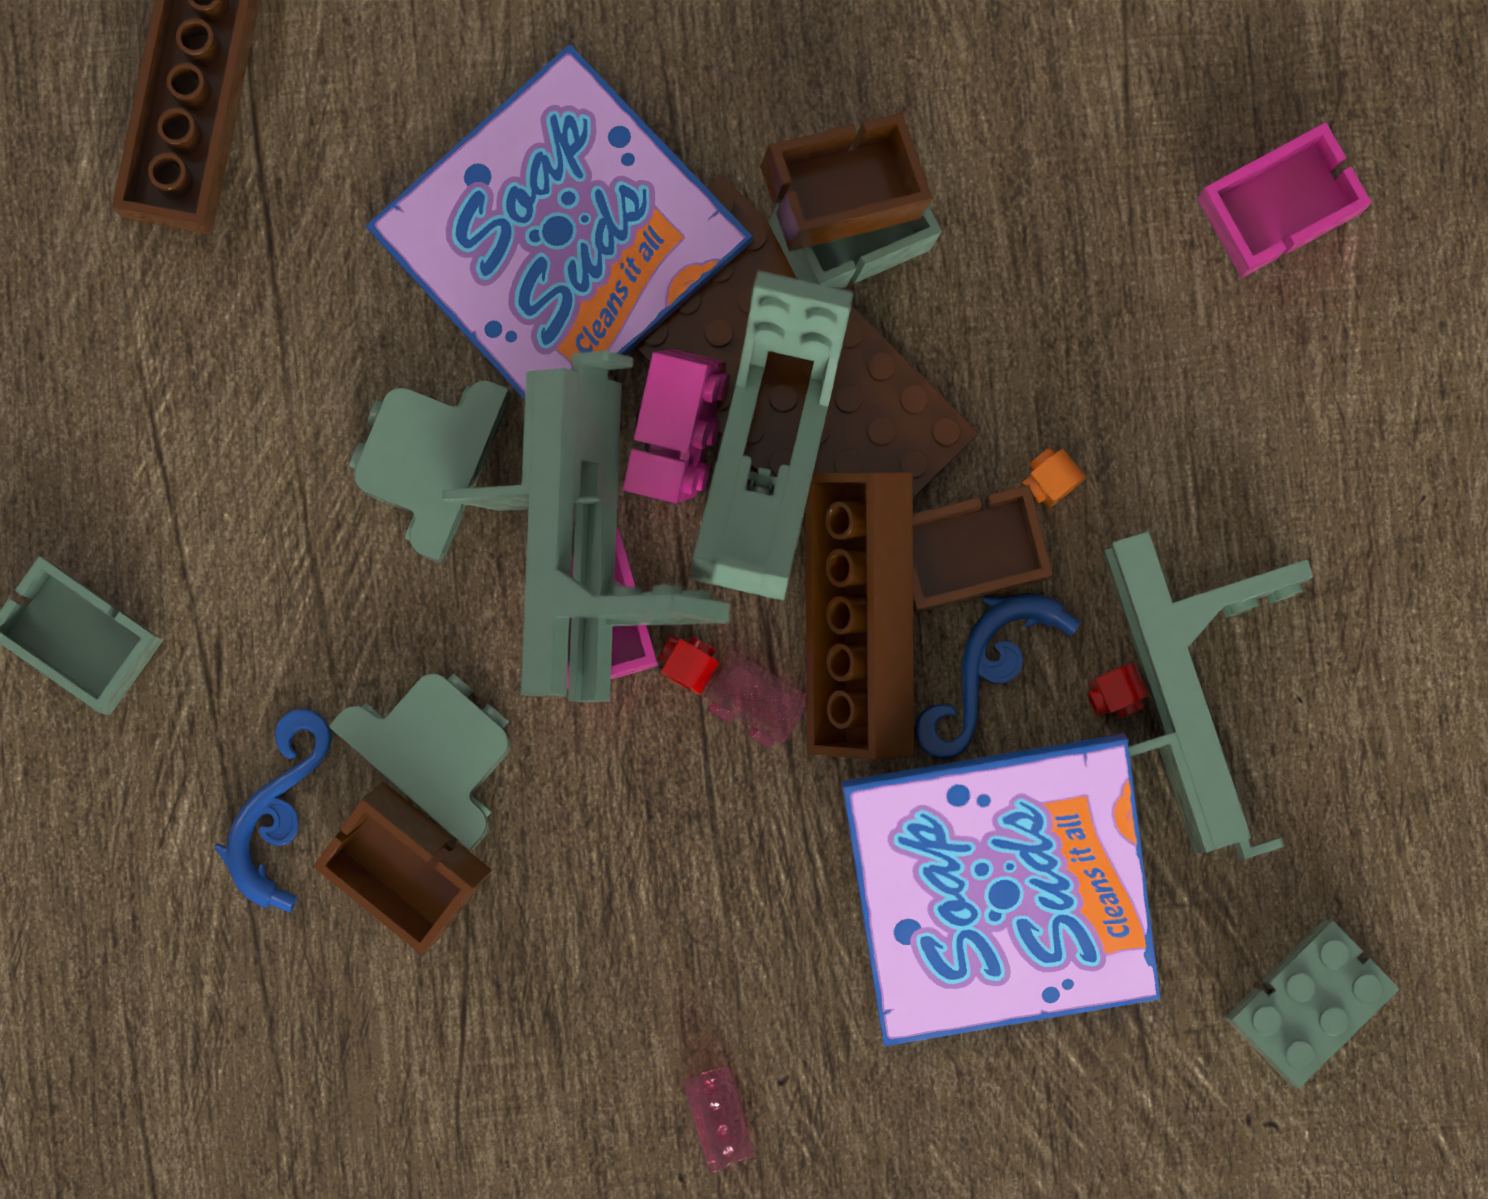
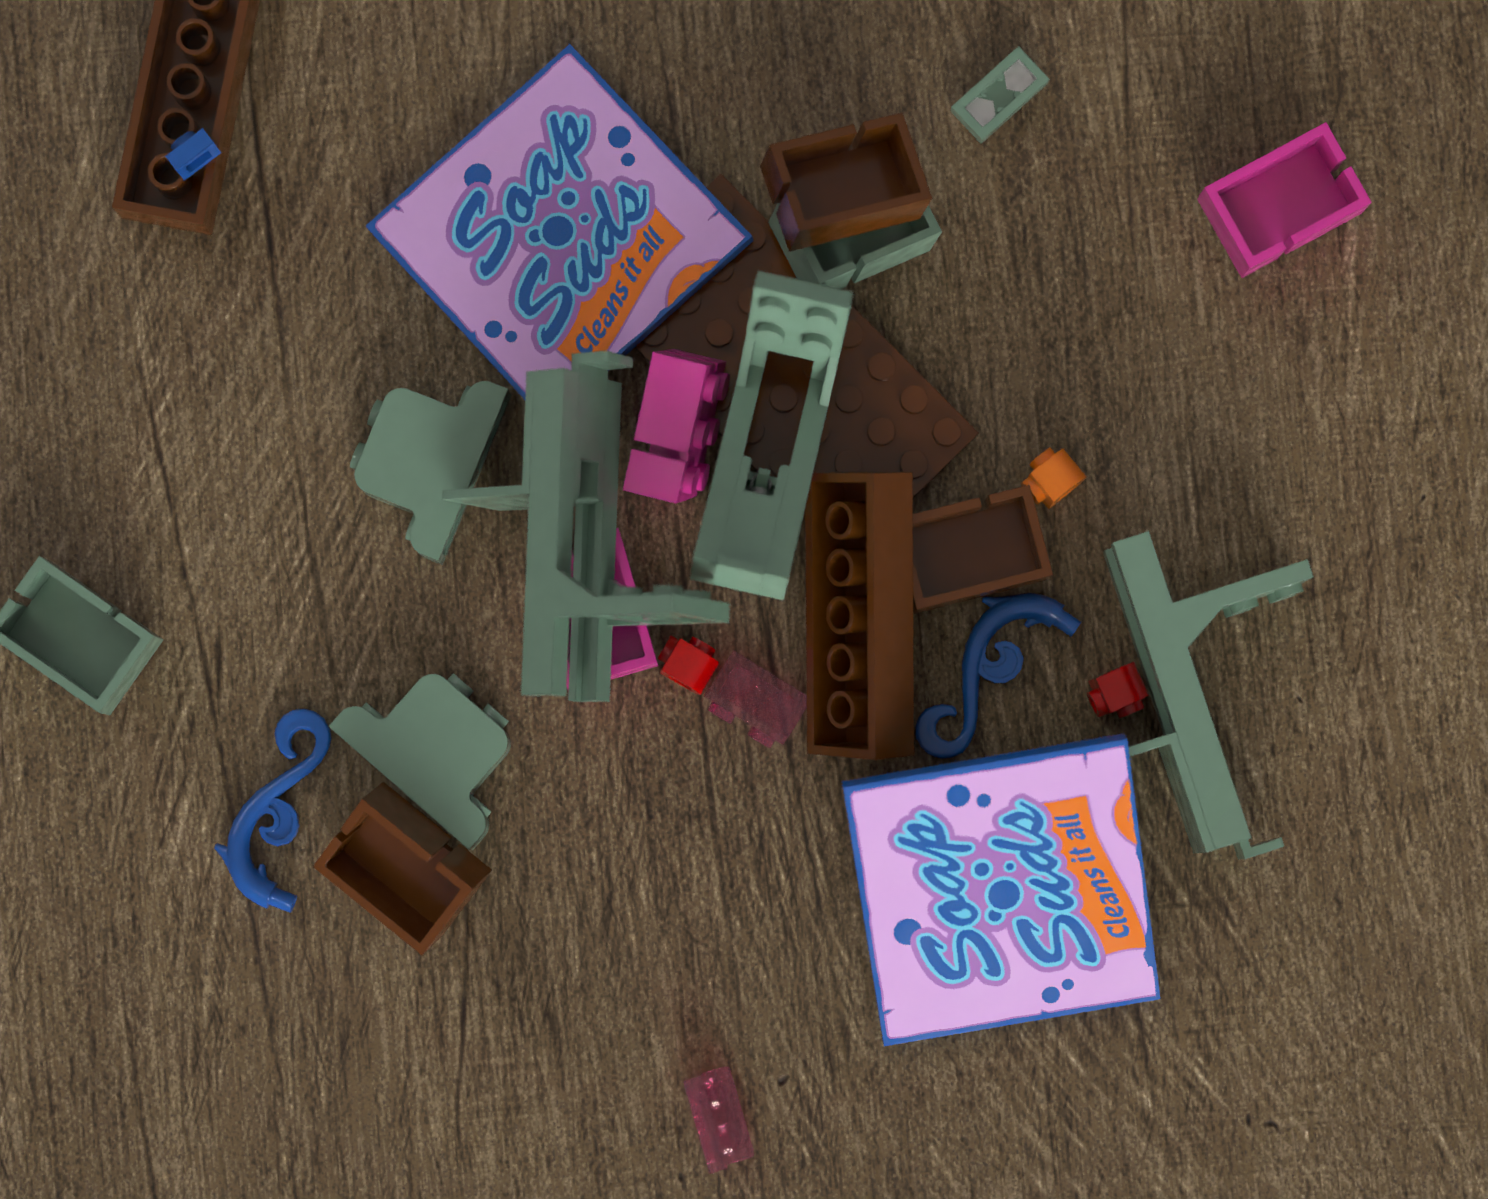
sand green piece [1224,920,1400,1088] -> none
none -> blue plate [165,128,221,181]
none -> sand green piece [950,46,1050,144]

